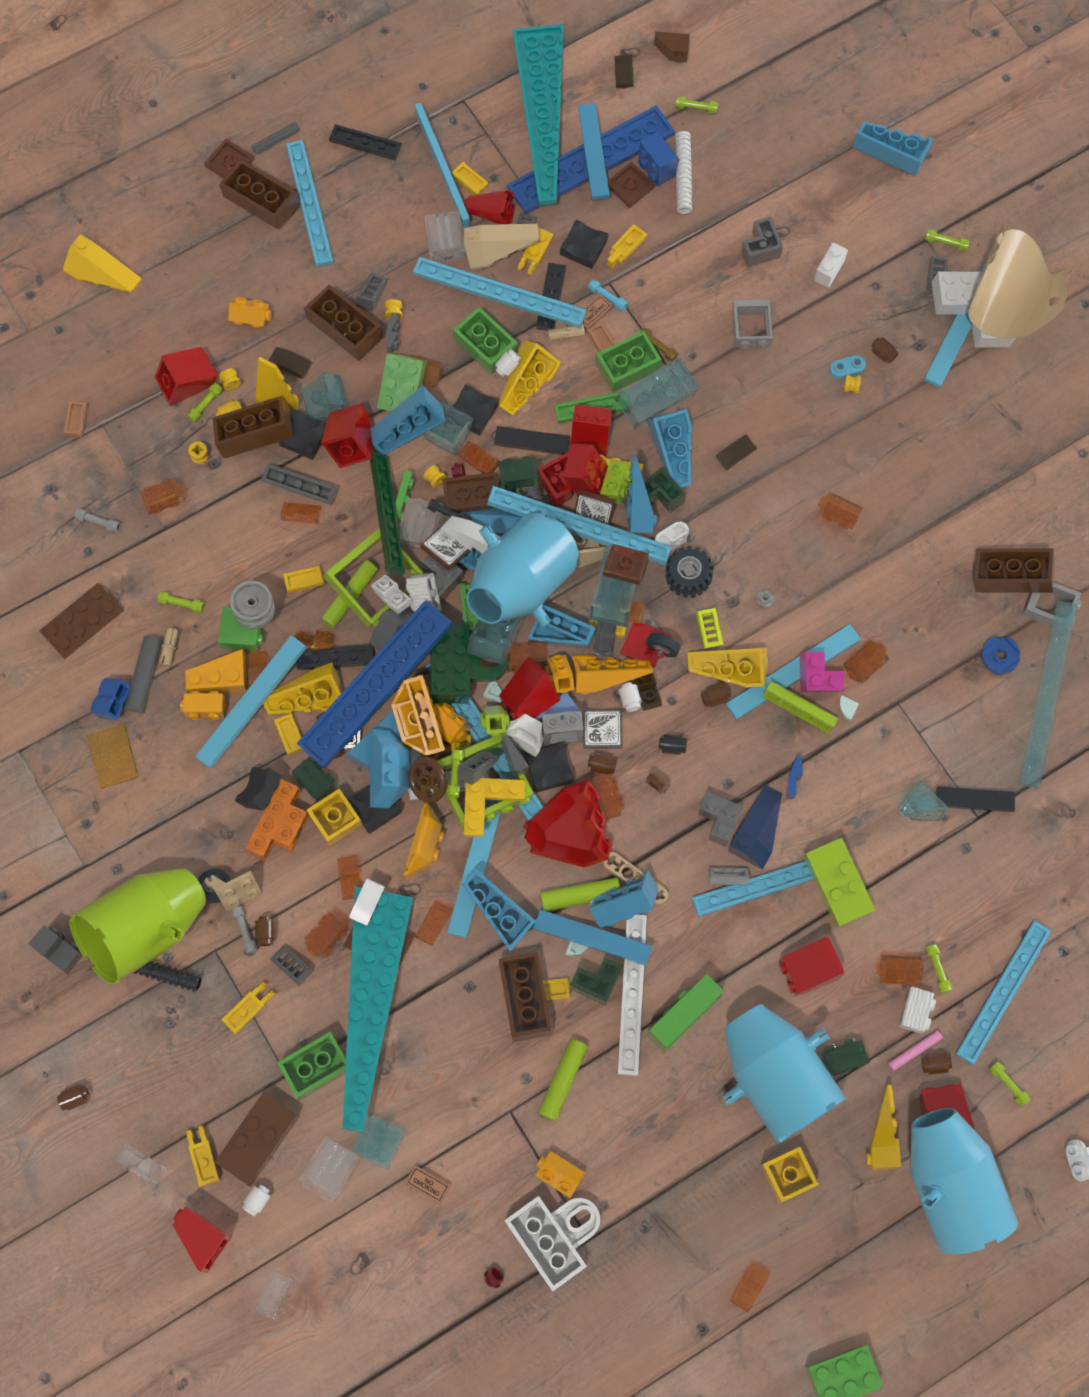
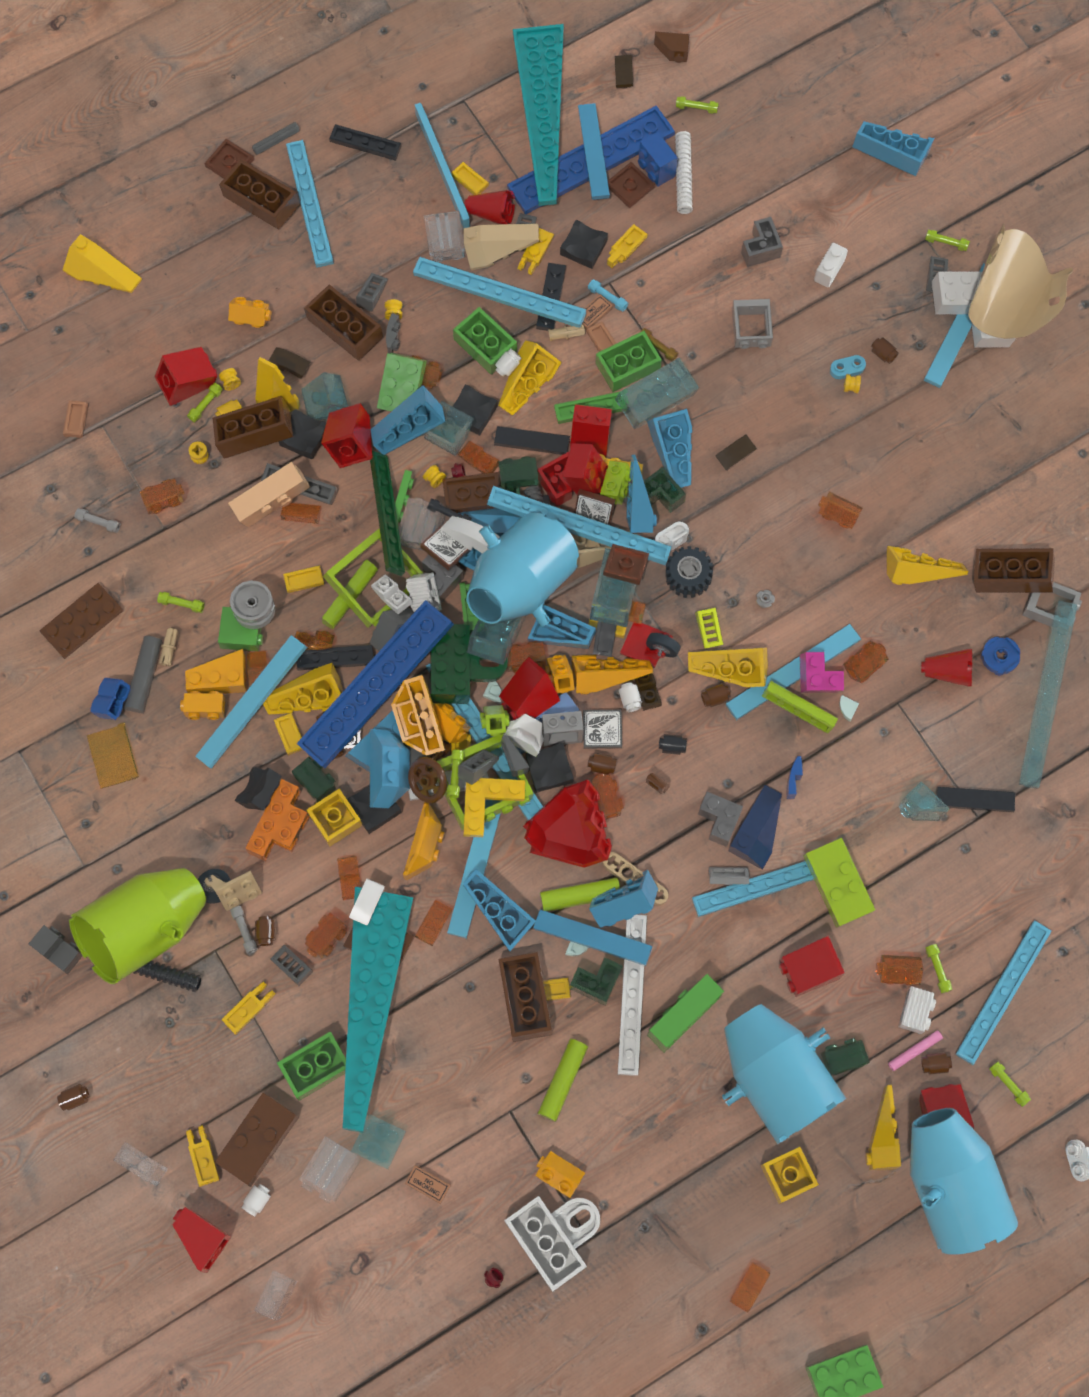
none -> light nougat brick [228,462,310,527]
none -> yellow wedge [887,546,968,585]
none -> red cone [921,649,973,687]

